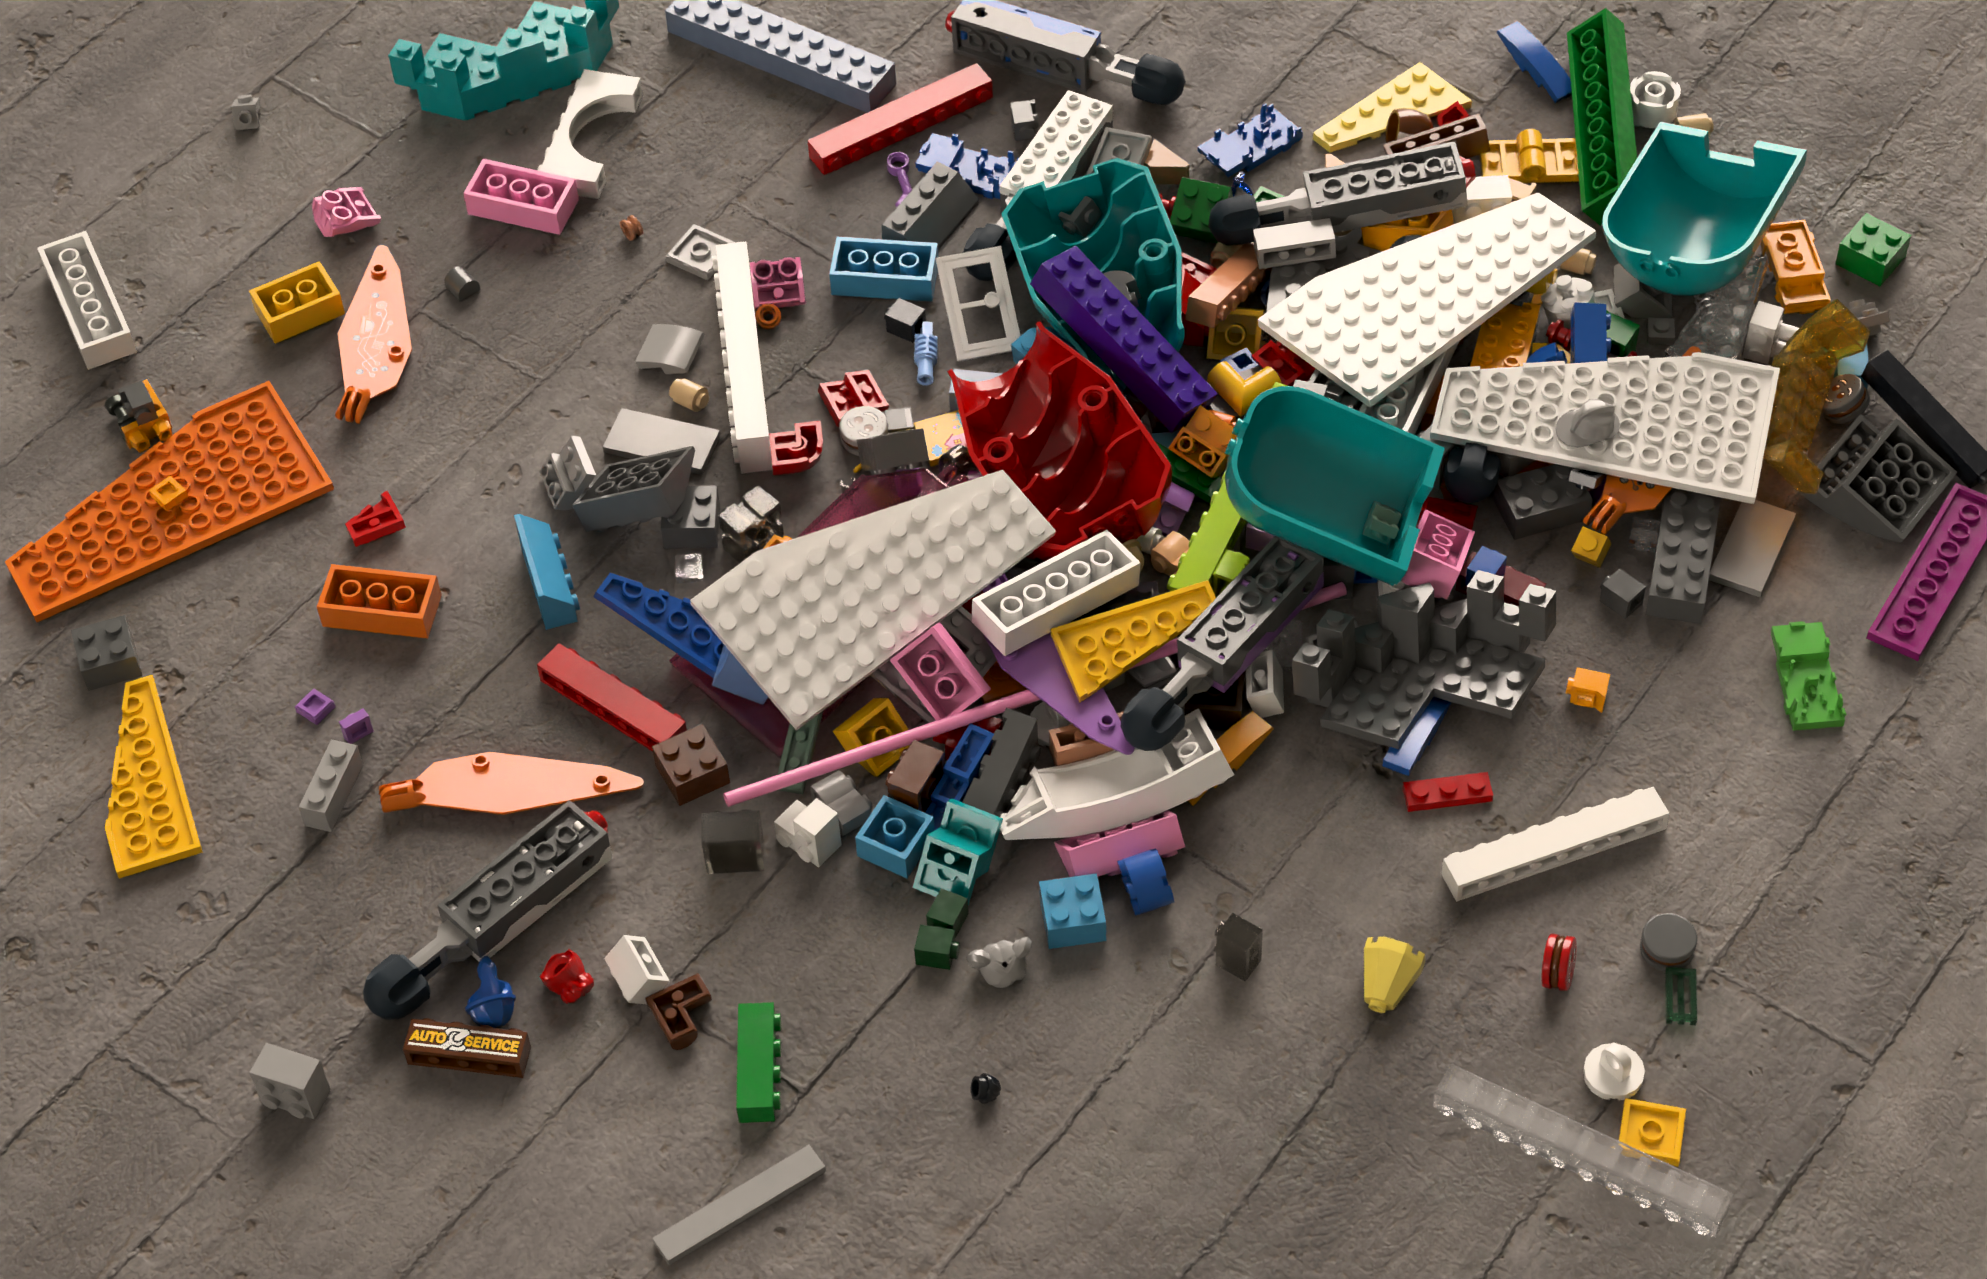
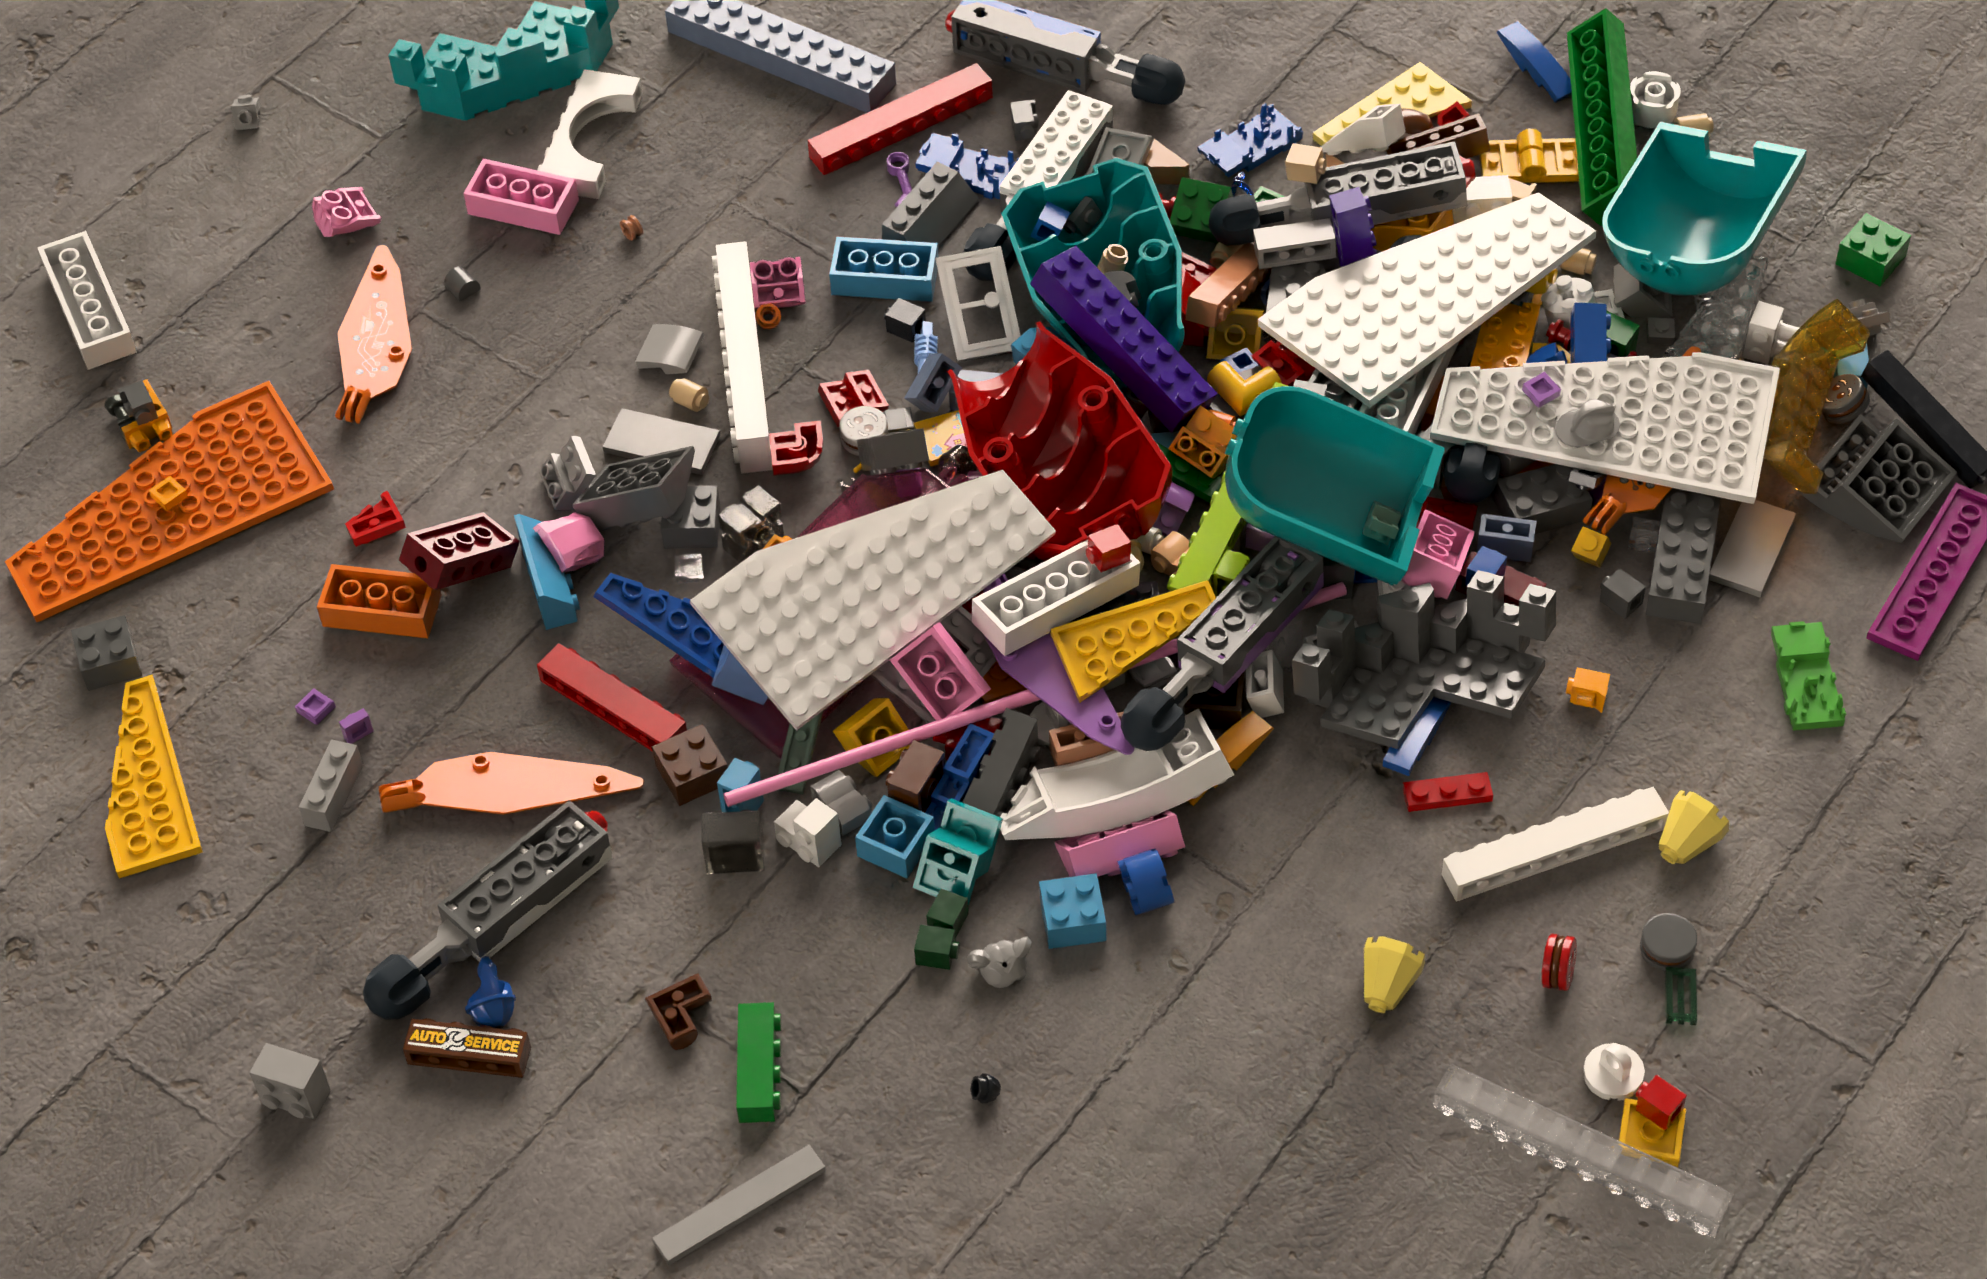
yellow brick [249,261,345,344] -> none
red hair [539,949,594,1004] -> none
white brick [604,935,670,1004] -> none
light grey tile [665,224,735,280] -> none
clear smoke brick [1214,913,1263,981] -> none
light orange piece [1761,220,1831,314] -> none
none -> dark red brick [399,512,520,590]
none -> bright pink slope [533,512,604,572]
none -> dark azure brick [717,758,764,826]
none -> sand blue brick [904,353,962,412]
none -> blue brick [1030,201,1070,242]
none -> red brick [1086,524,1131,573]
none -> tan brick [1097,244,1128,273]
none -> tan brick [1285,144,1327,184]
none -> white slope [1321,103,1406,155]
none -> dark purple brick [1329,187,1377,268]
none -> sand blue brick [1477,514,1536,562]
none -> medium lavender plate [1522,372,1561,408]
none -> red brick [1635,1075,1687,1131]
none -> light yellow cone [1659,791,1729,864]

